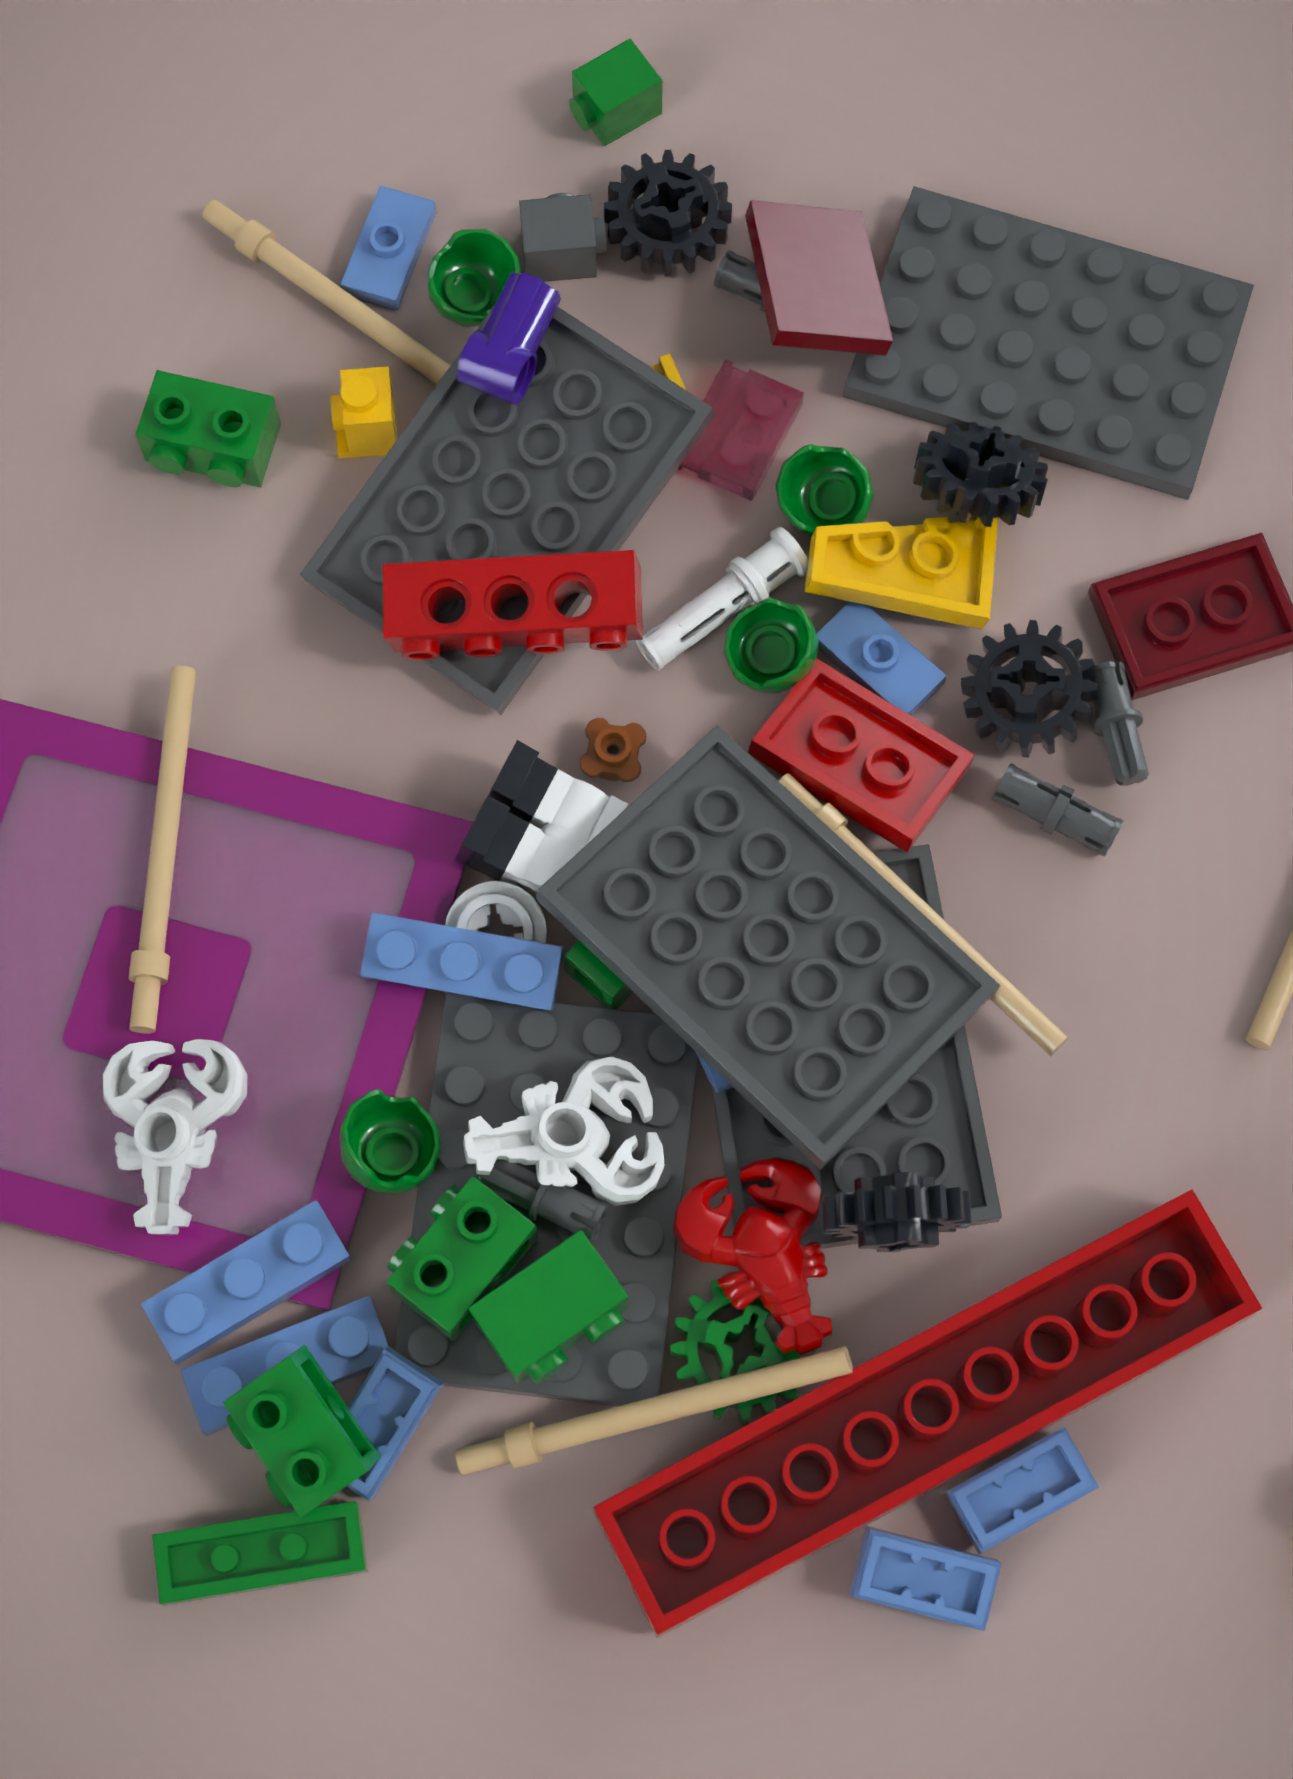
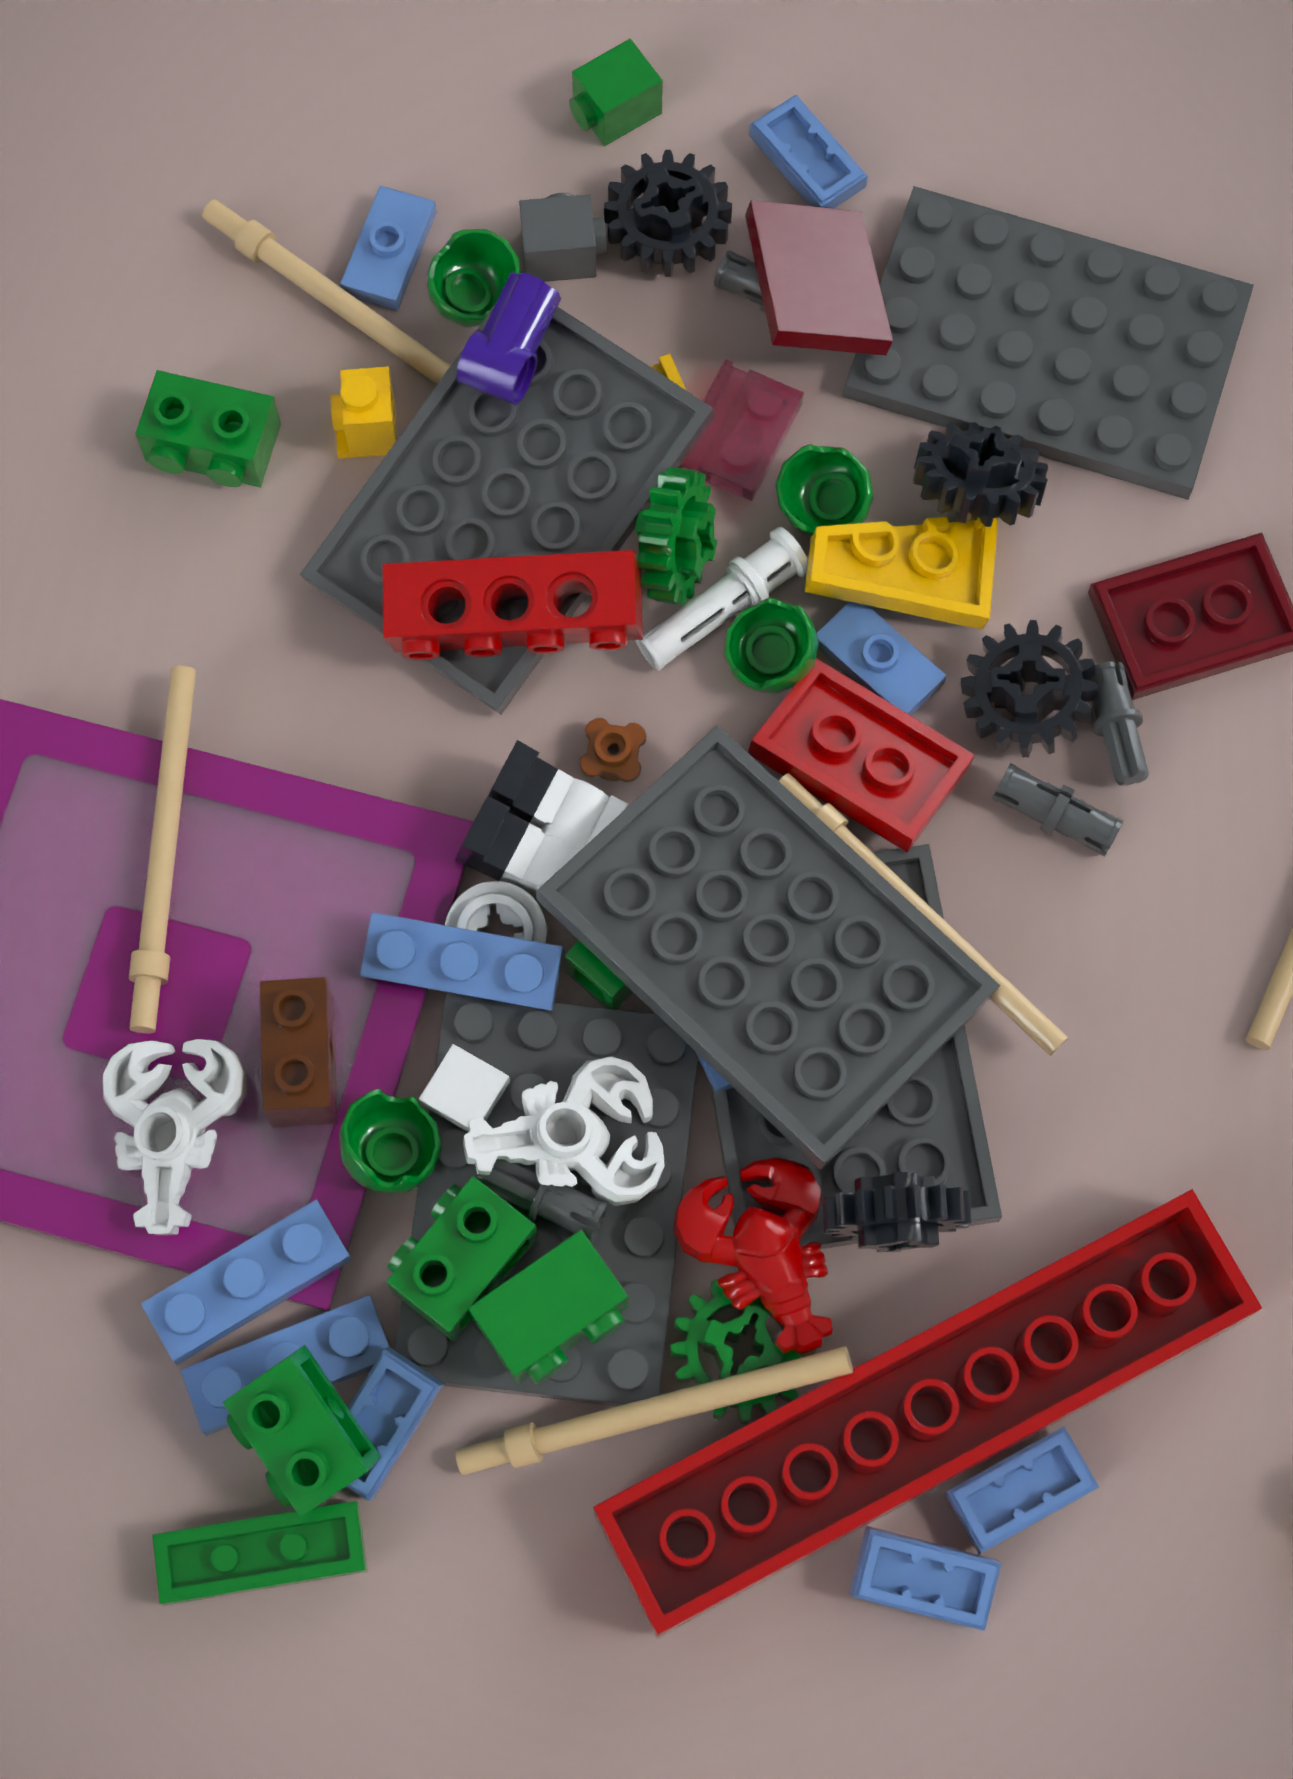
none -> reddish brown brick [260,977,338,1128]
none -> white tile [419,1044,510,1132]
none -> green gear [635,467,717,605]
none -> medium blue plate [749,95,868,209]

